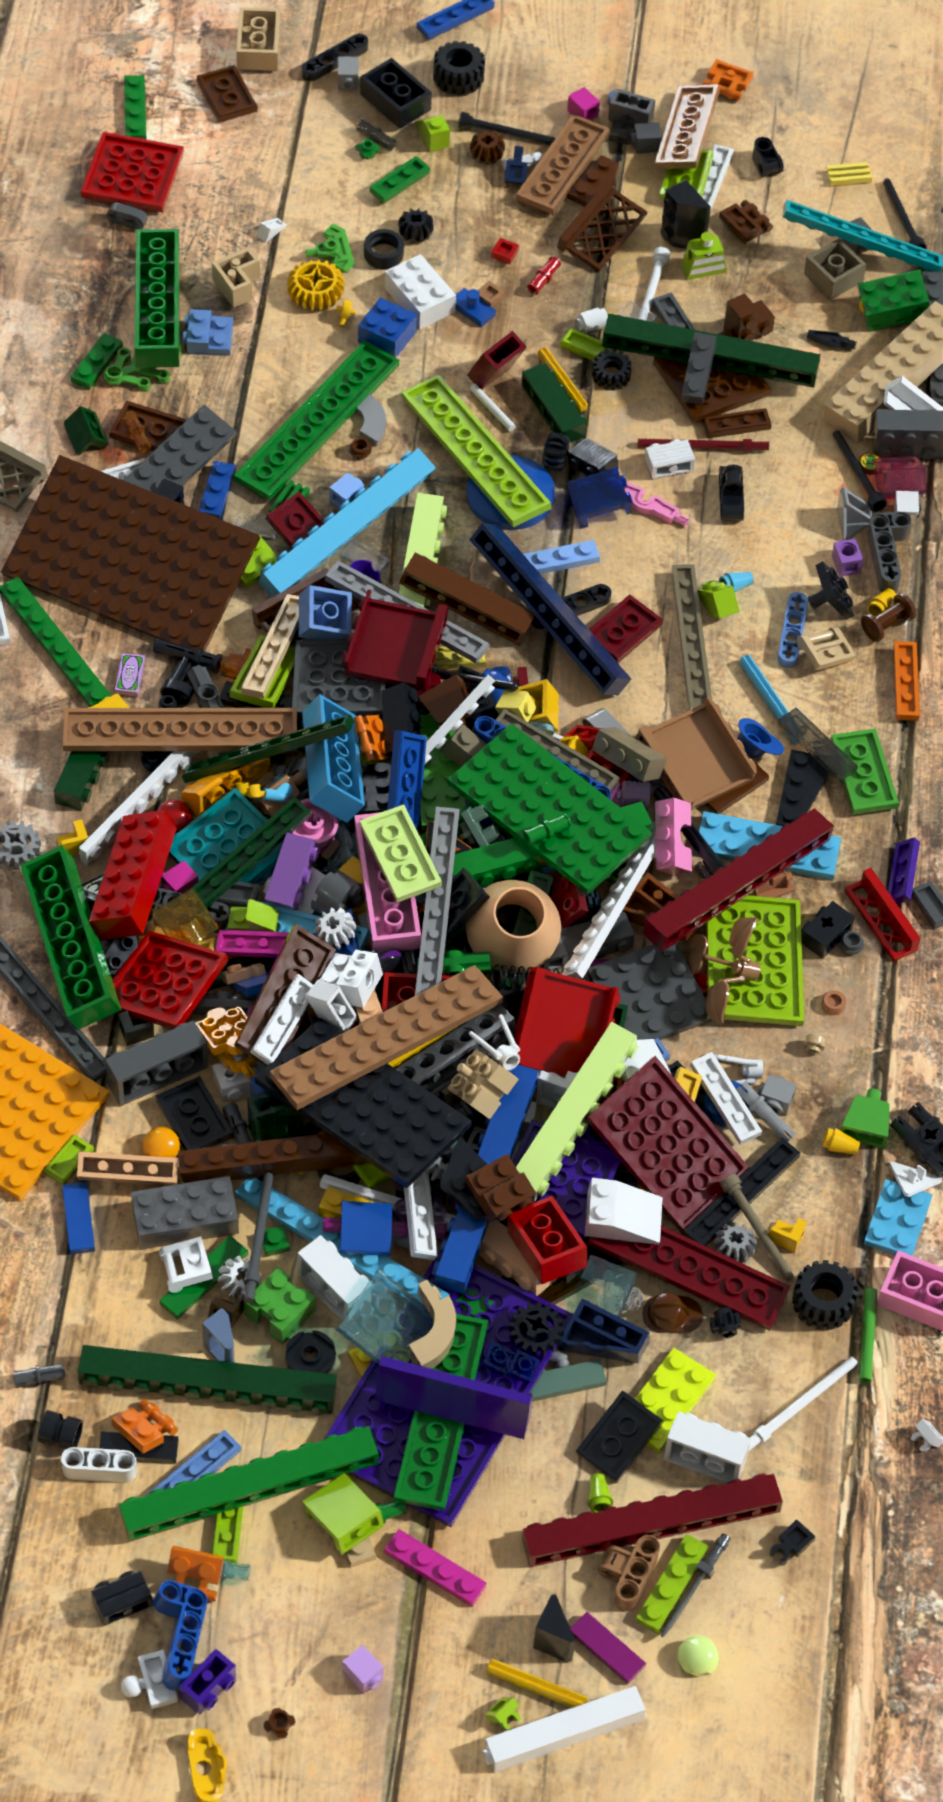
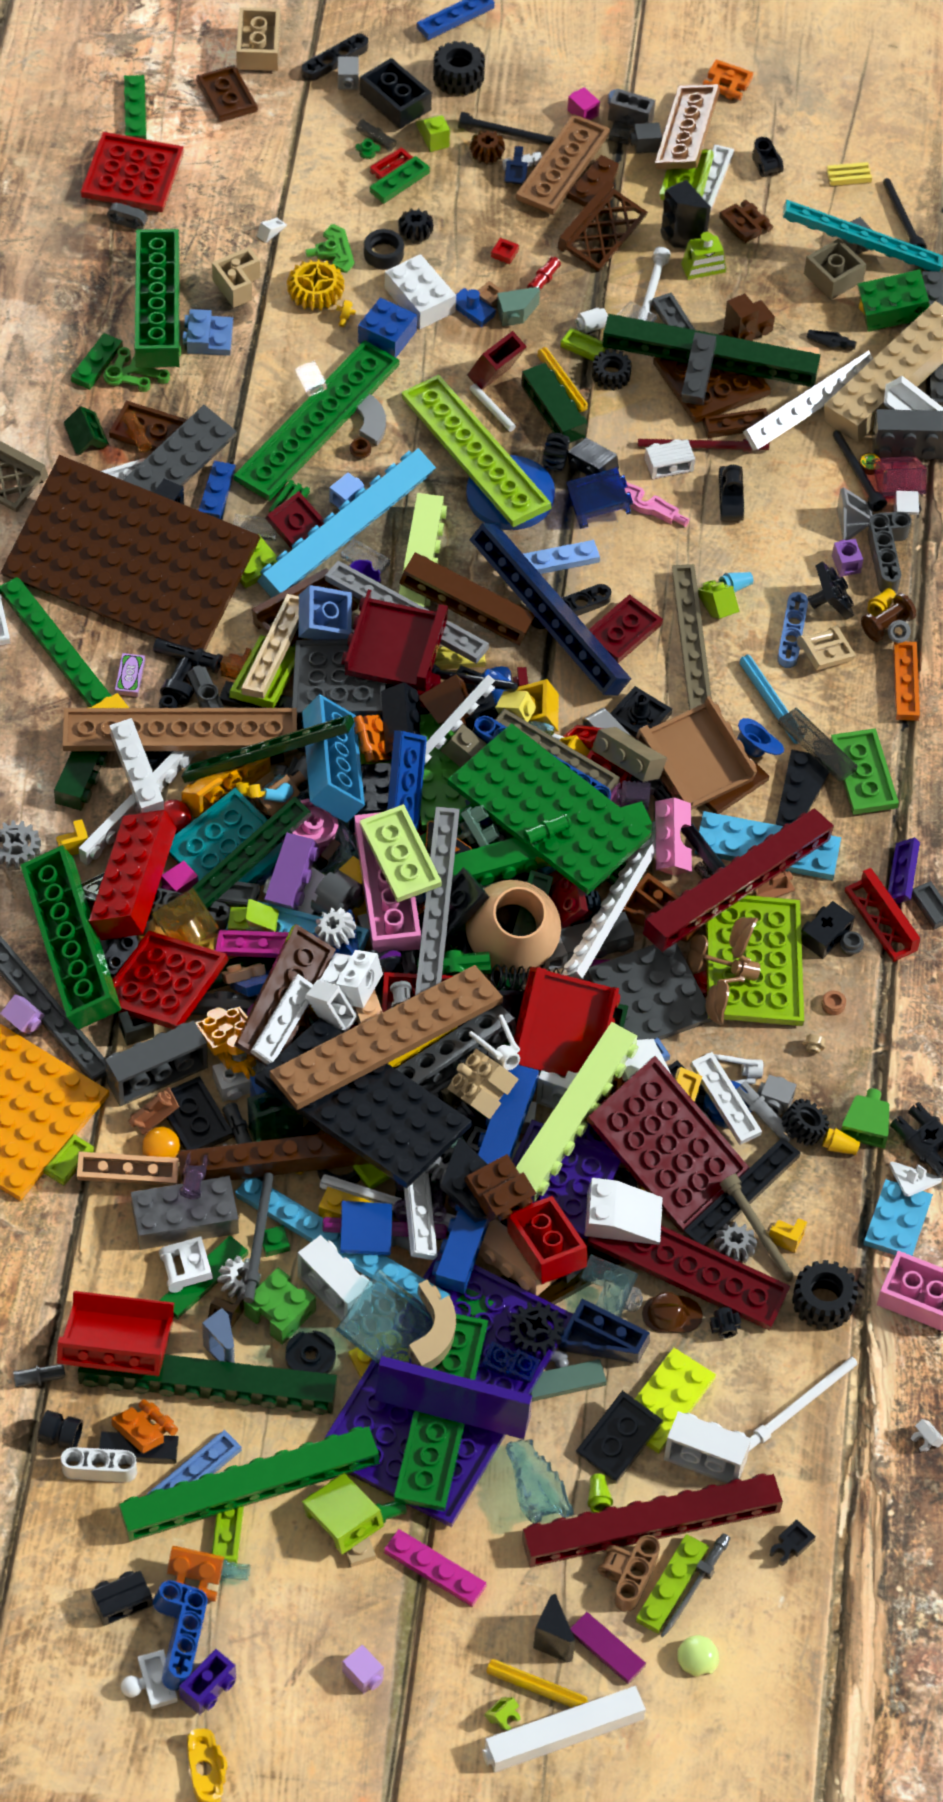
blue tile [62,1182,95,1254] -> none
reddish brown plate [264,1708,296,1739] -> none
bright green piece [859,1288,877,1383] -> none
none -> lavender brick [0,994,45,1034]
none -> red panel [57,1291,174,1376]
none -> white brick [110,718,164,813]
none -> nougat hinge [128,1087,179,1135]
none -> clear purple piece [179,1154,208,1199]
none -> clear tile [295,361,328,397]
none -> red tile [370,147,413,179]
none -> light grey bush [390,981,412,1007]
none -> sand green slope [497,287,540,326]
none -> clear light blue animal [505,1439,574,1523]
none -> black plate [610,686,672,737]
none -> white plate [743,351,873,451]
none -> black tyre [781,1099,829,1146]
none -> light grey cone [888,620,911,643]

